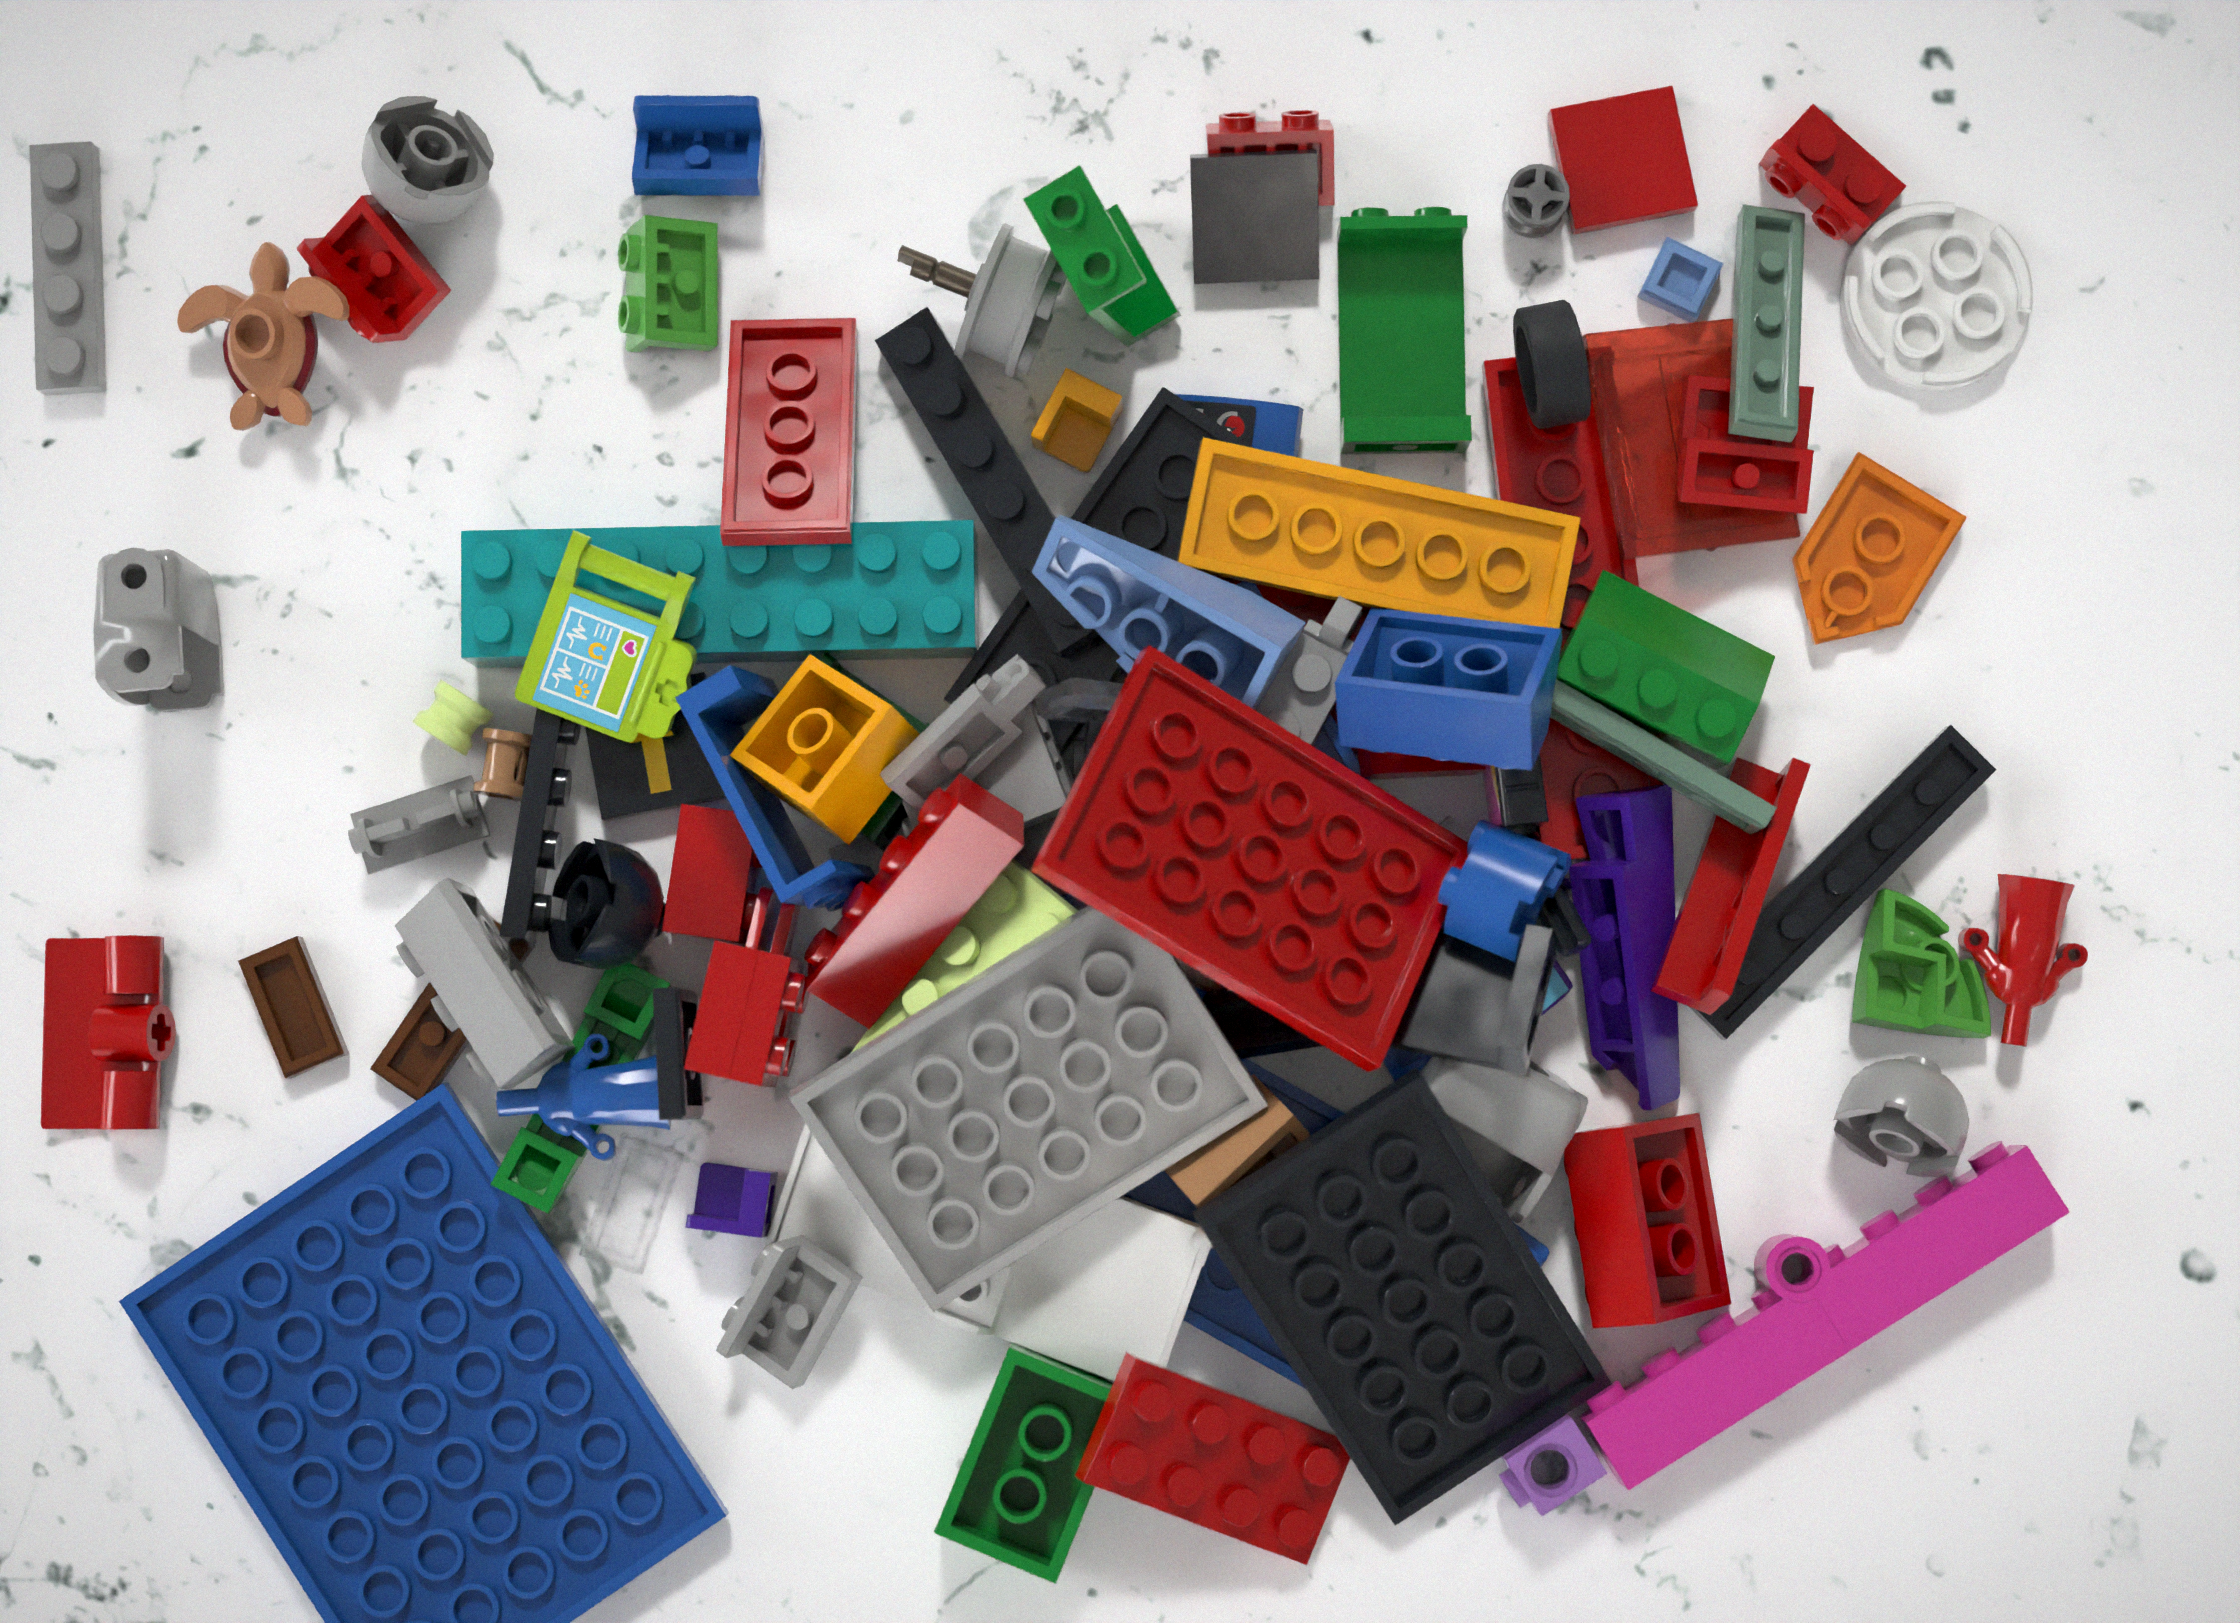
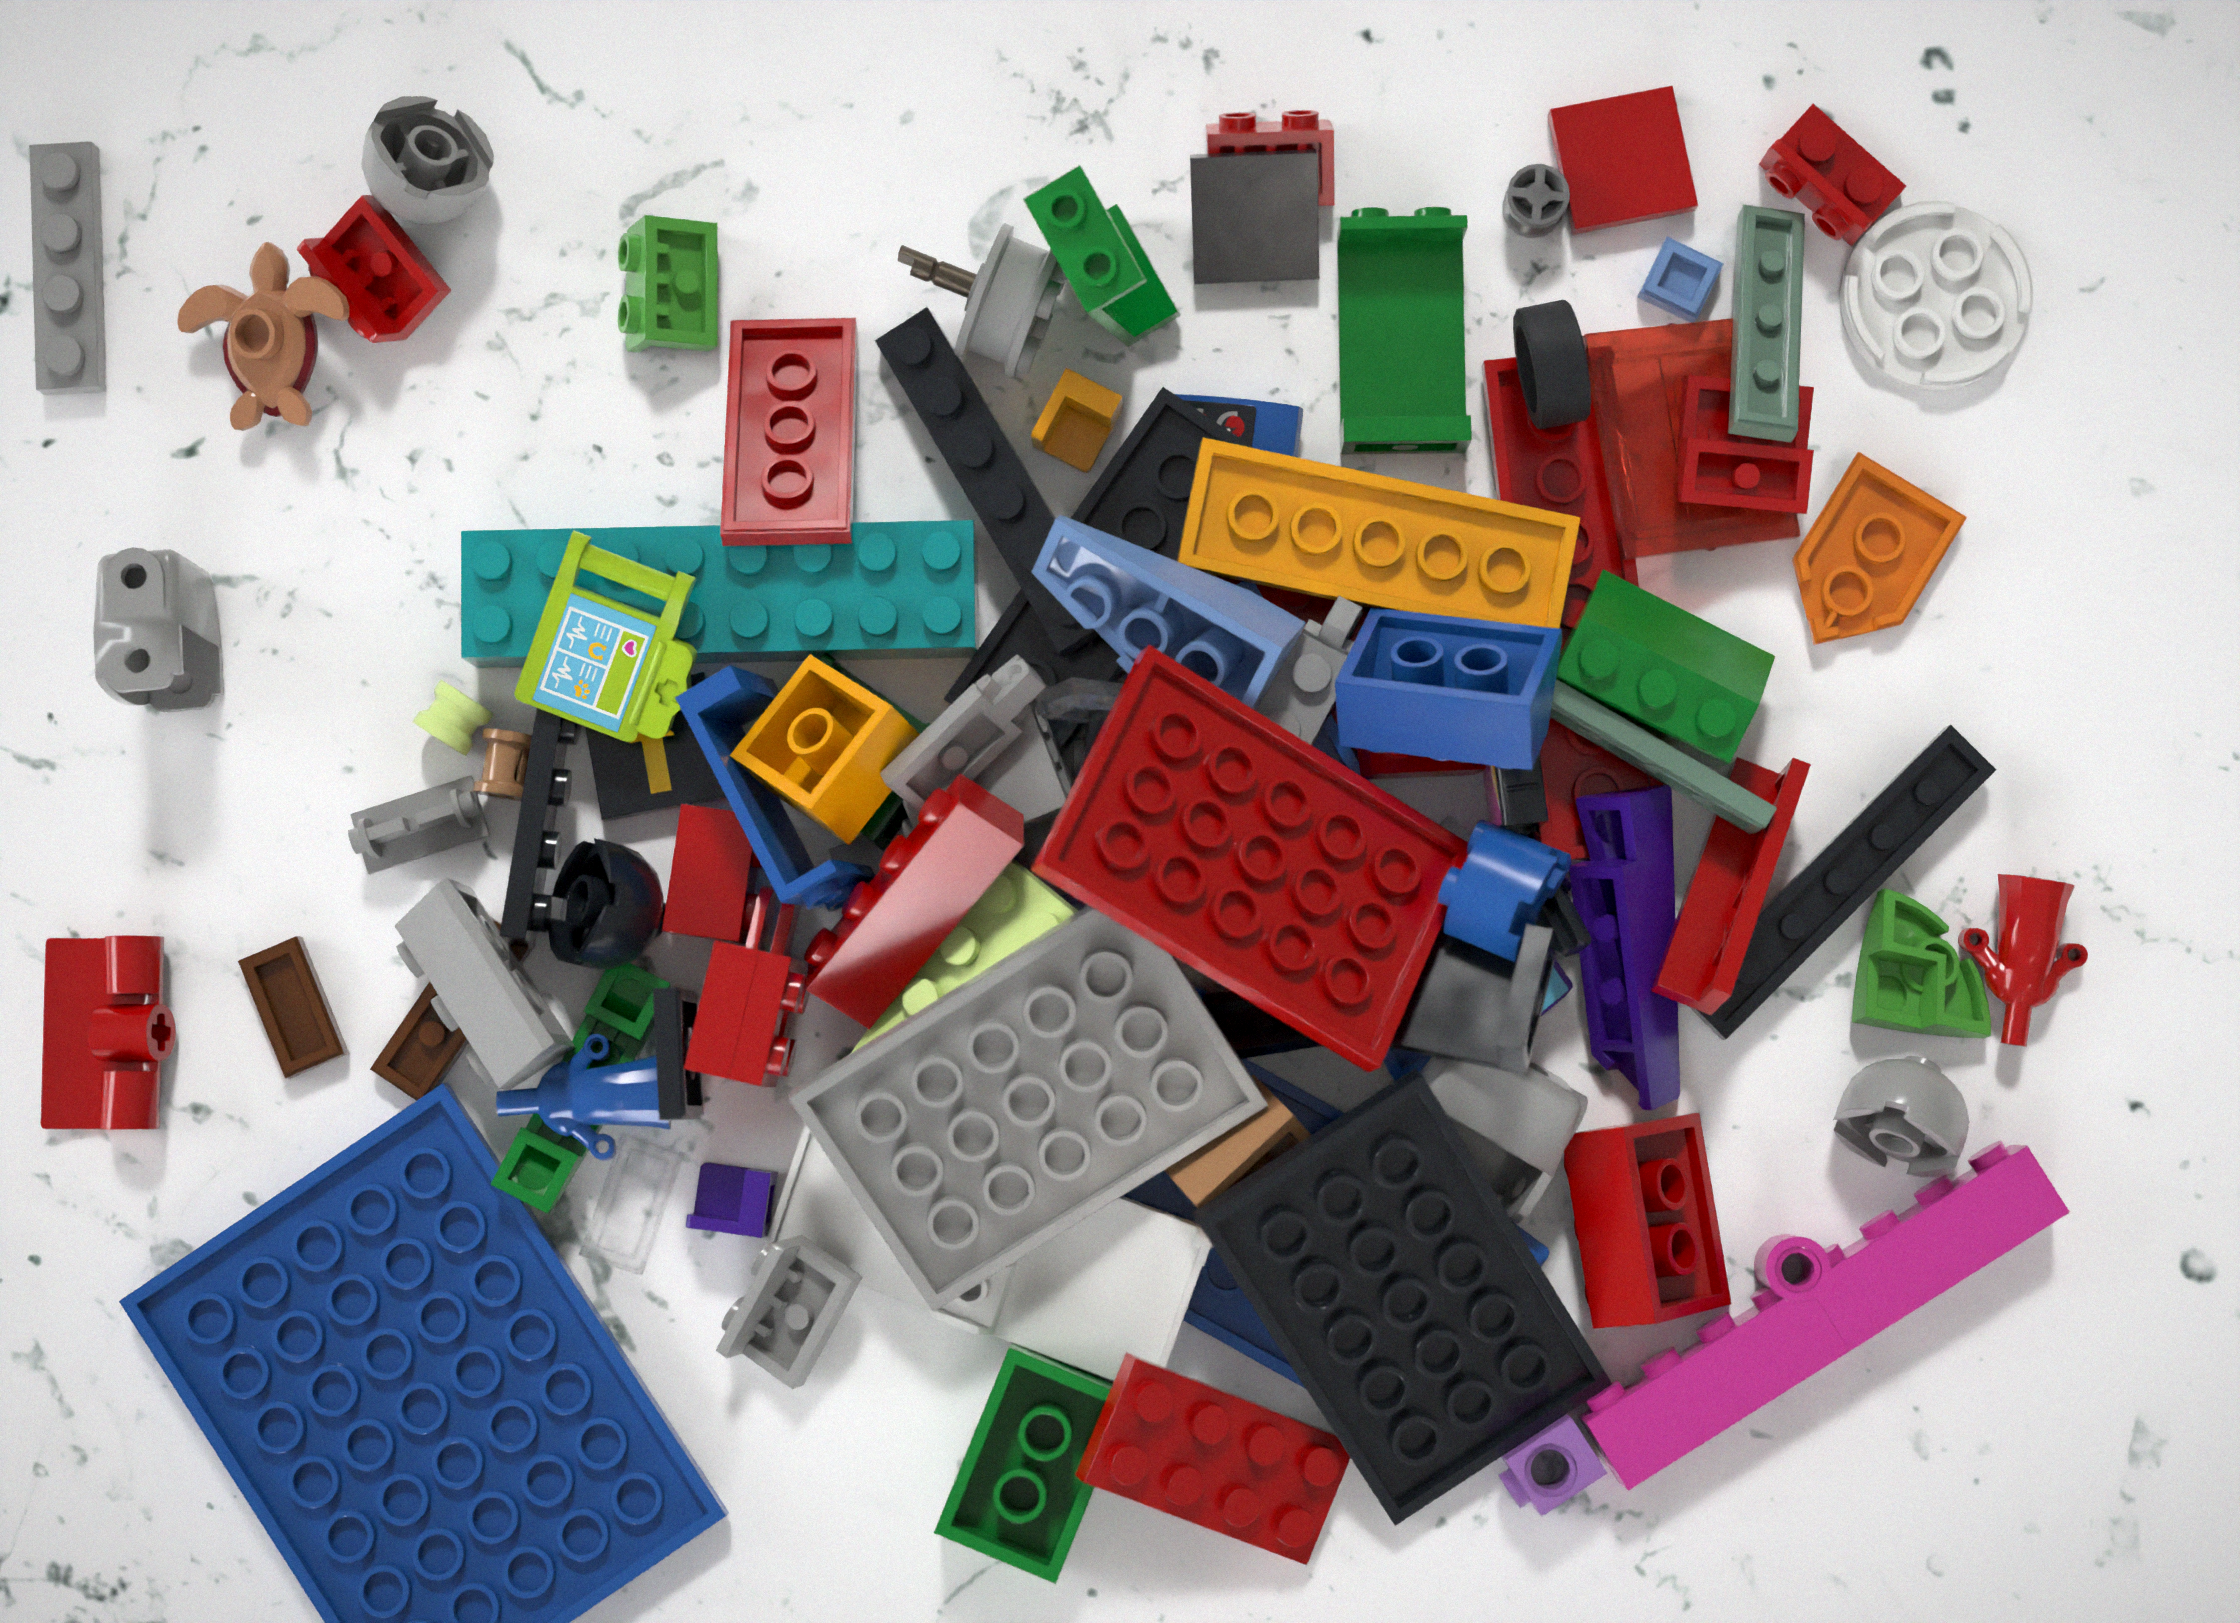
blue bracket [631,95,765,196] -> none

